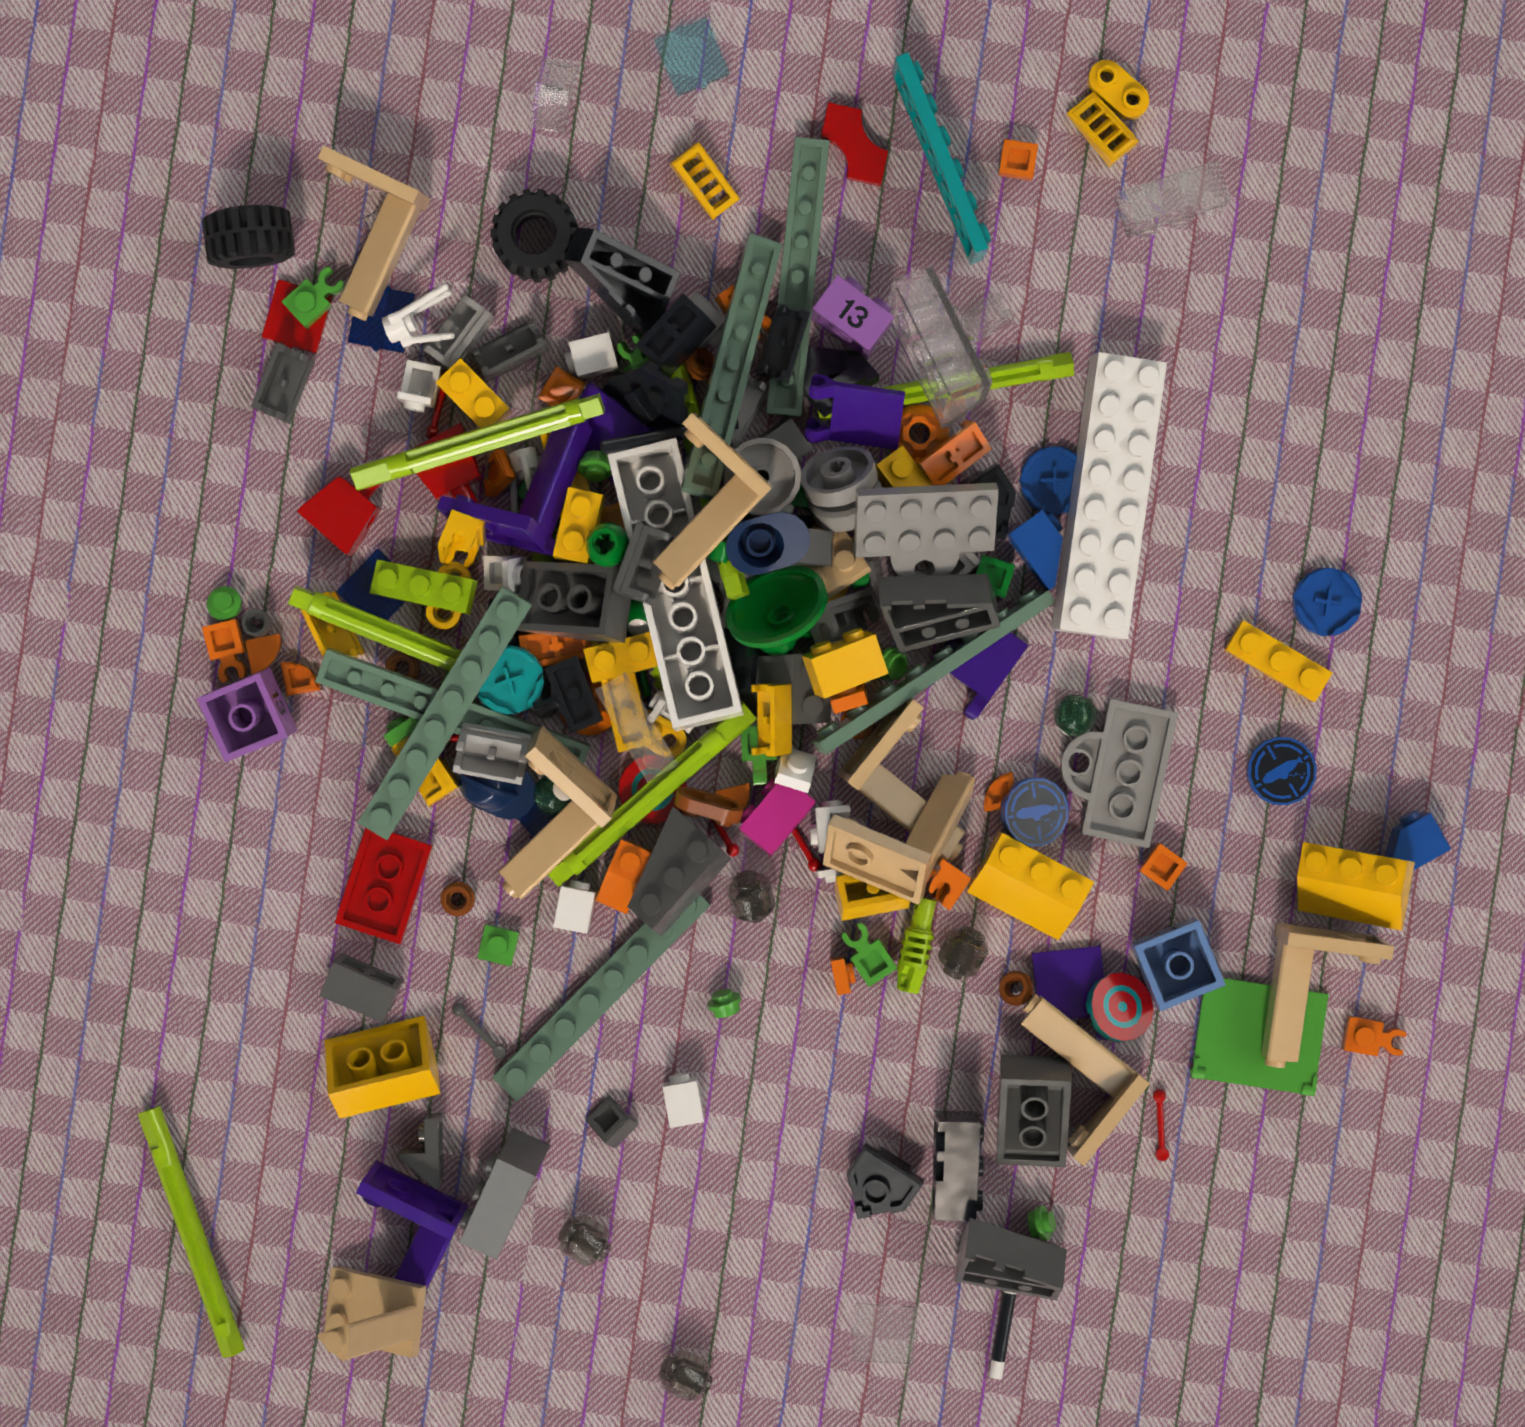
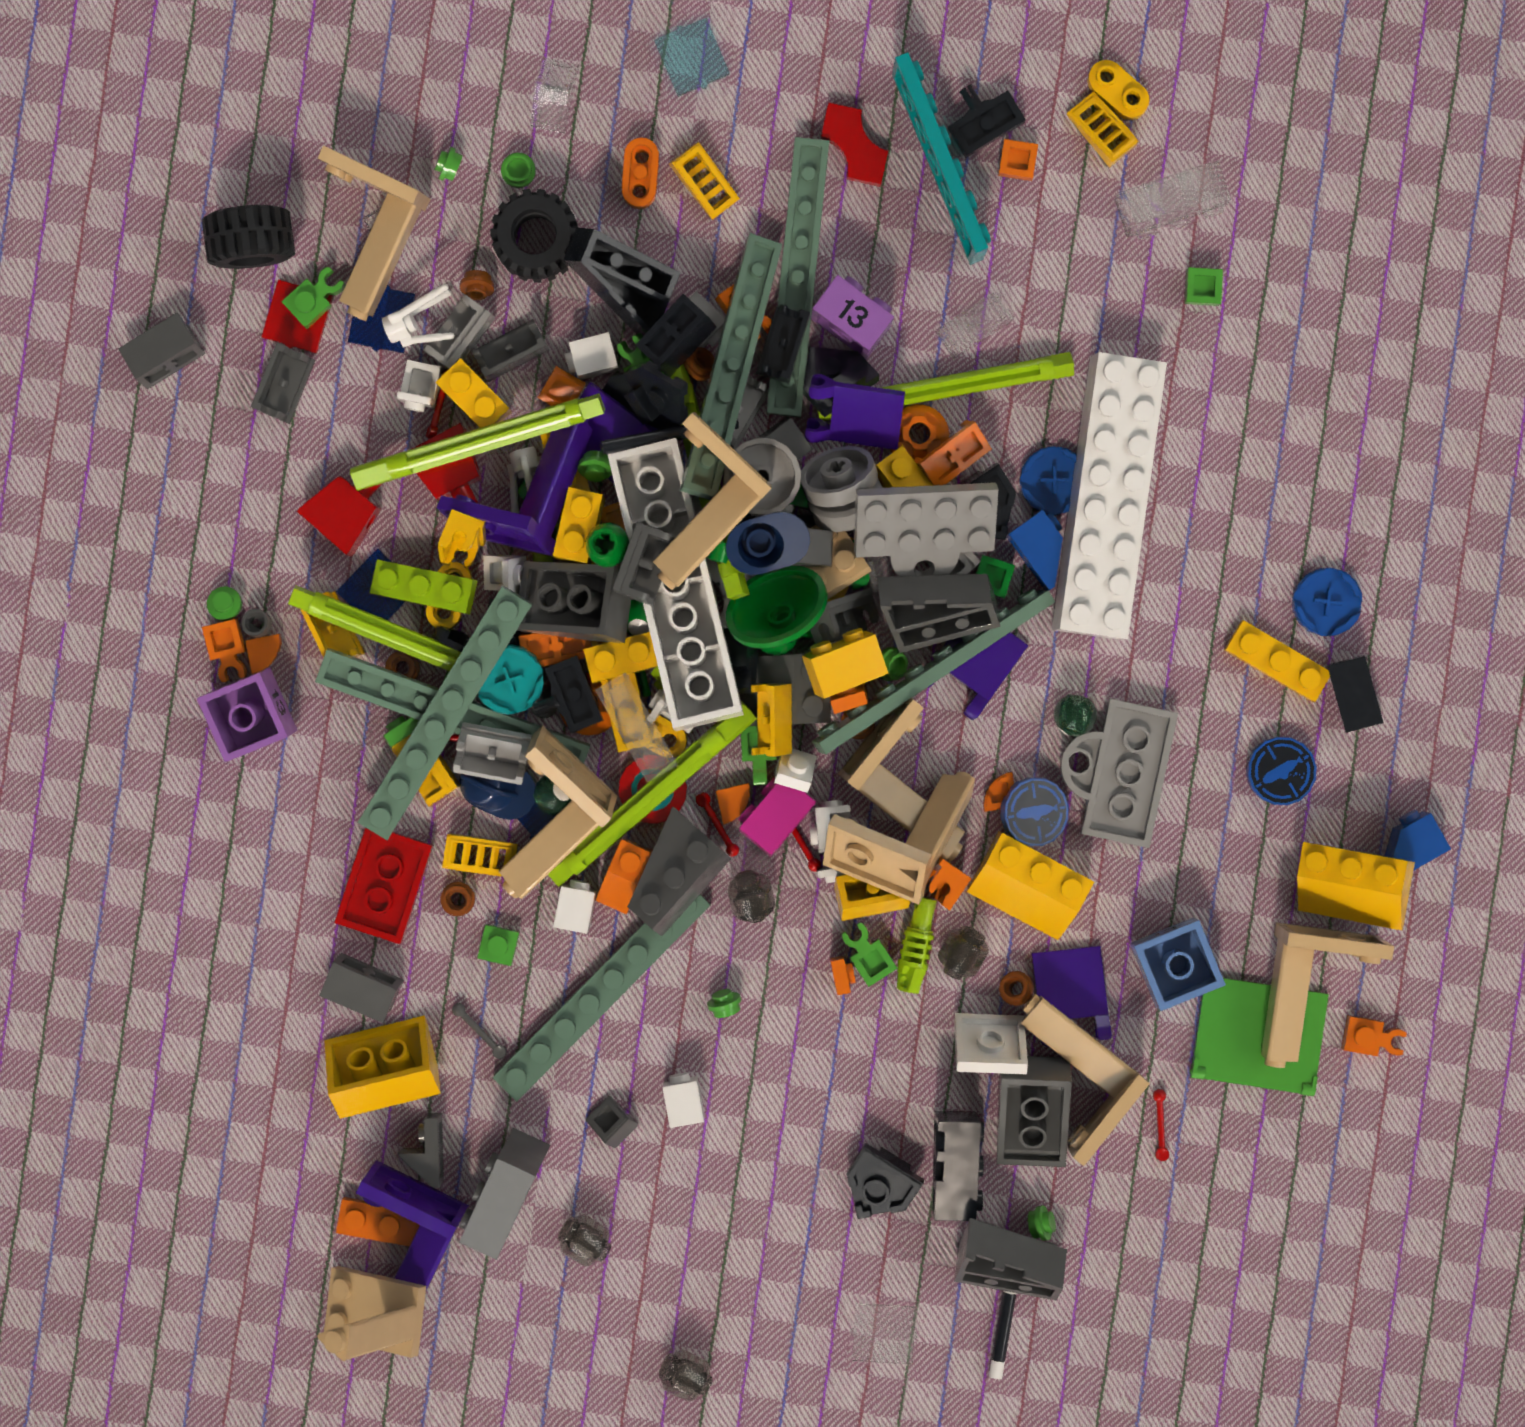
lime piece [138,1106,246,1358] -> none
orange tile [280,662,322,696] -> none
orange tile [484,448,516,498] -> none
dark orange plate [674,787,744,827] -> none
clear slope [887,266,992,429] -> none
red tile [1086,972,1154,1043] -> none
orange plate [1138,842,1188,891] -> none
none -> dark grey hinge [118,312,206,390]
none -> orange plate [336,1197,420,1246]
none -> black tile [433,626,471,652]
none -> bright green plate [434,147,463,181]
none -> yellow slope [442,833,518,877]
none -> dark orange plate [460,270,495,300]
none -> bright green plate [501,152,536,188]
none -> orange plate [622,137,659,209]
none -> black plate [948,84,1026,158]
none -> white plate [954,1013,1028,1074]
none -> bright green plate [1184,267,1223,306]
none -> black hinge [1327,655,1384,733]

